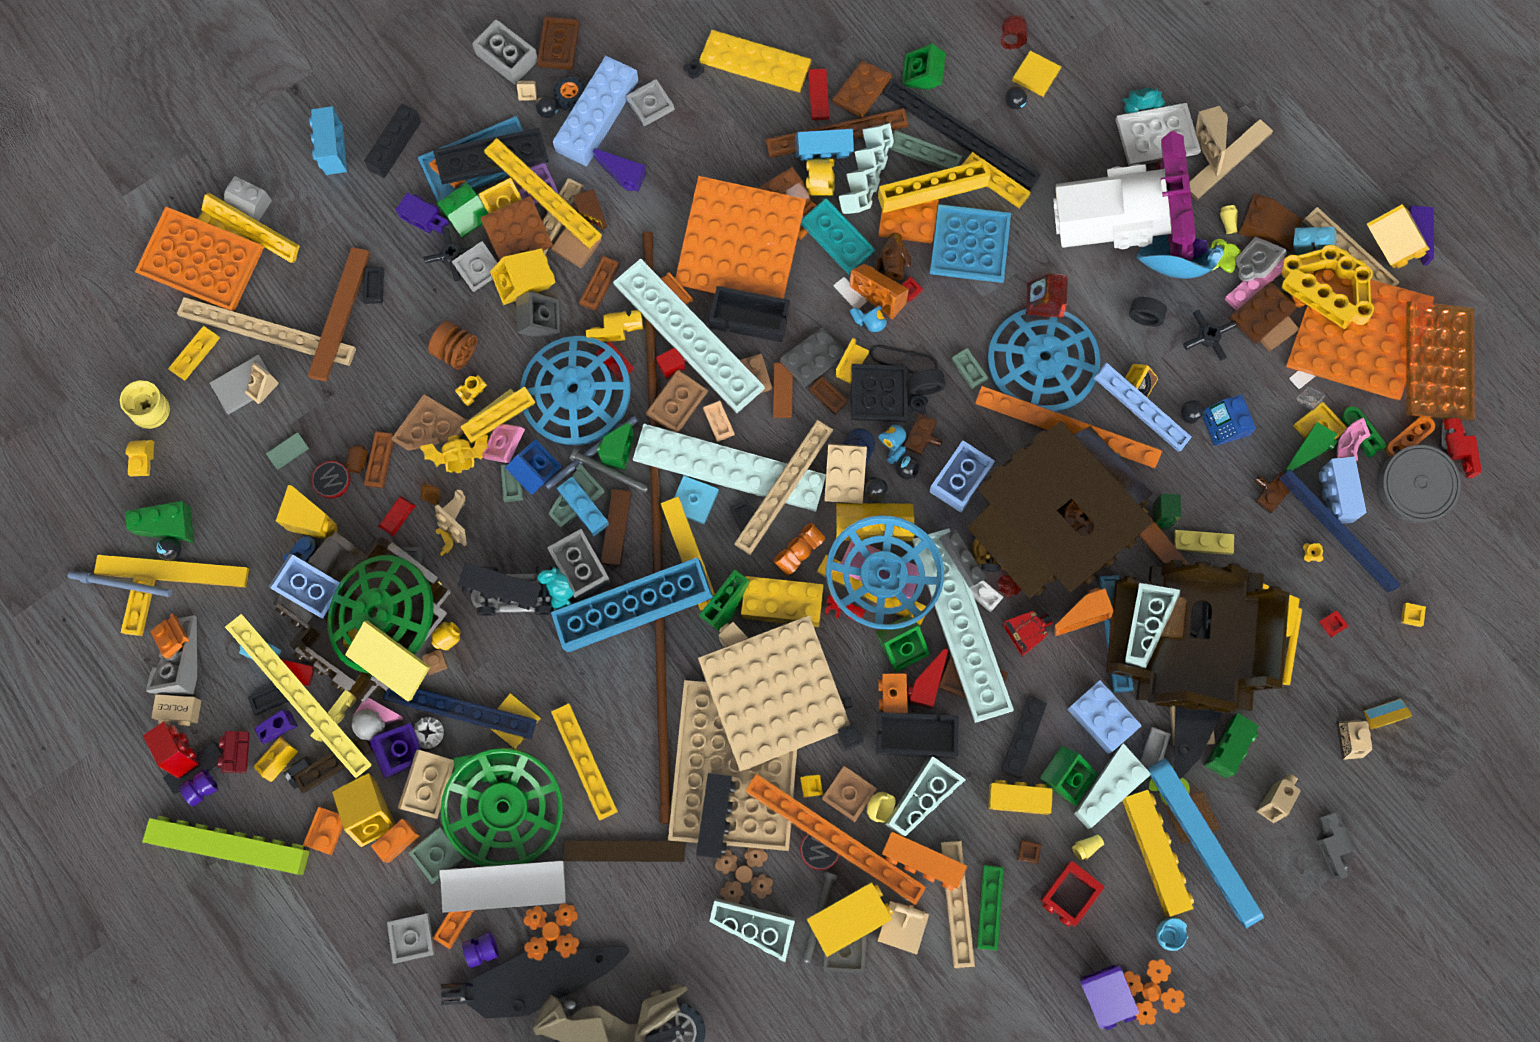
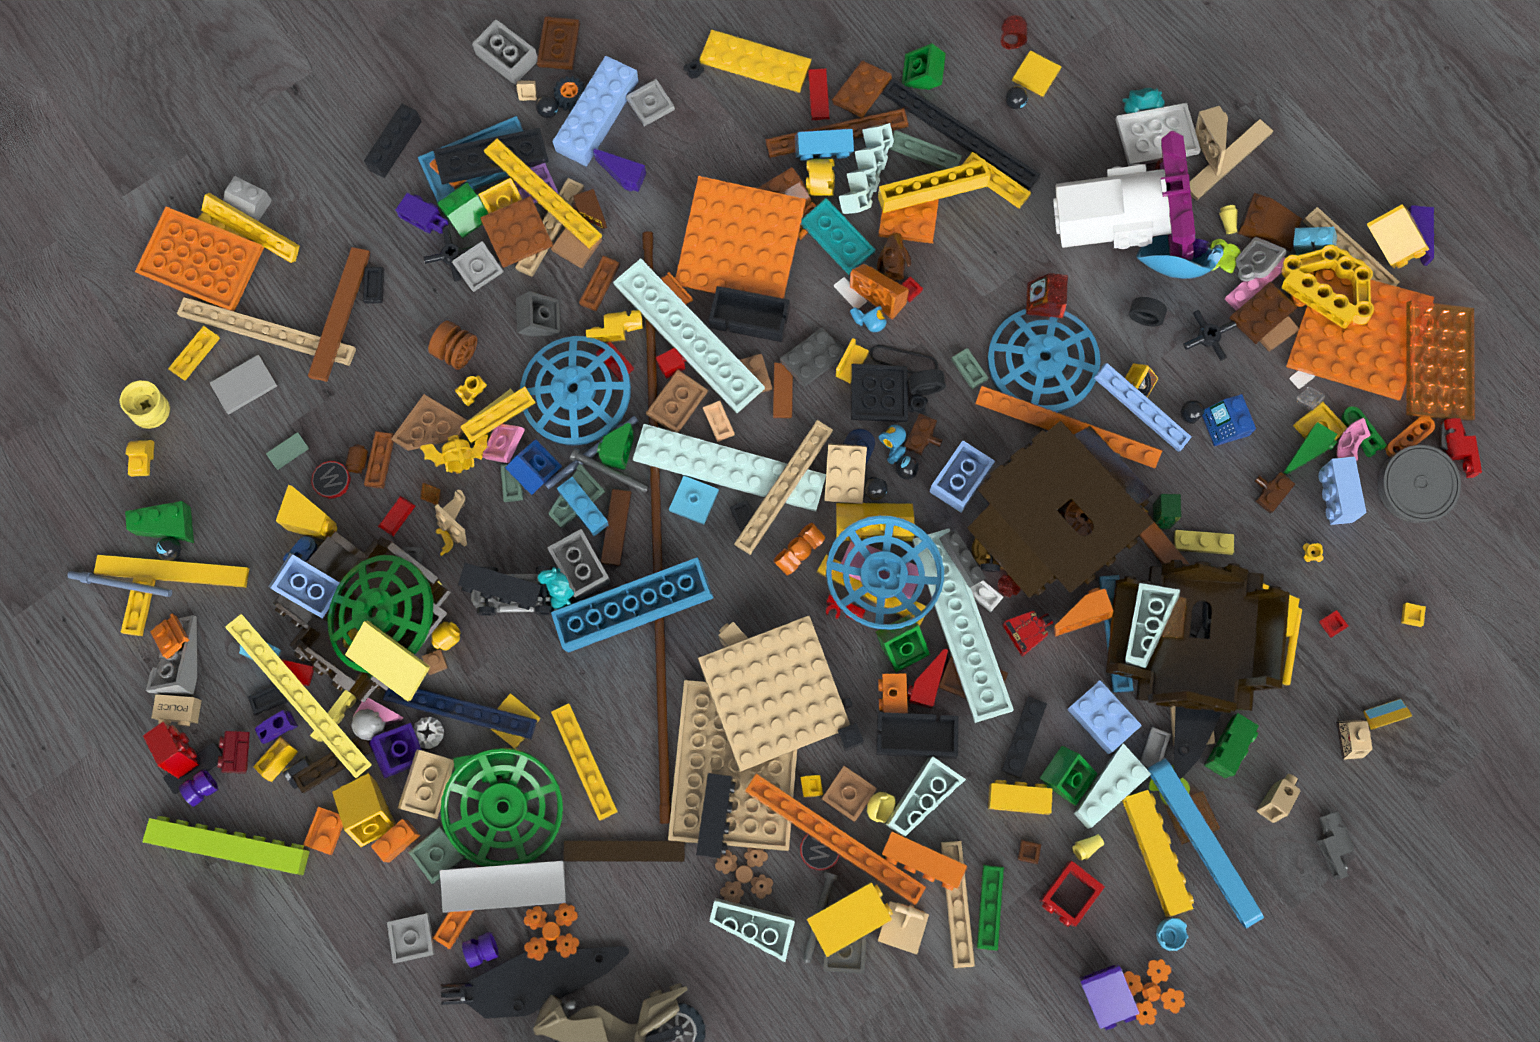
tan slope [245,362,279,404] -> none
dark azure brick [309,106,347,175] -> none
yellow slope [490,248,555,305] -> none
yellow tile [661,497,715,611] -> none
green slope [699,570,750,631] -> none
yellow brick [741,576,823,627] -> none
reddish brown tile [809,376,848,415] -> none
dark azure plate [930,204,1011,283] -> none
dark blue tile [1279,470,1400,592] -> none

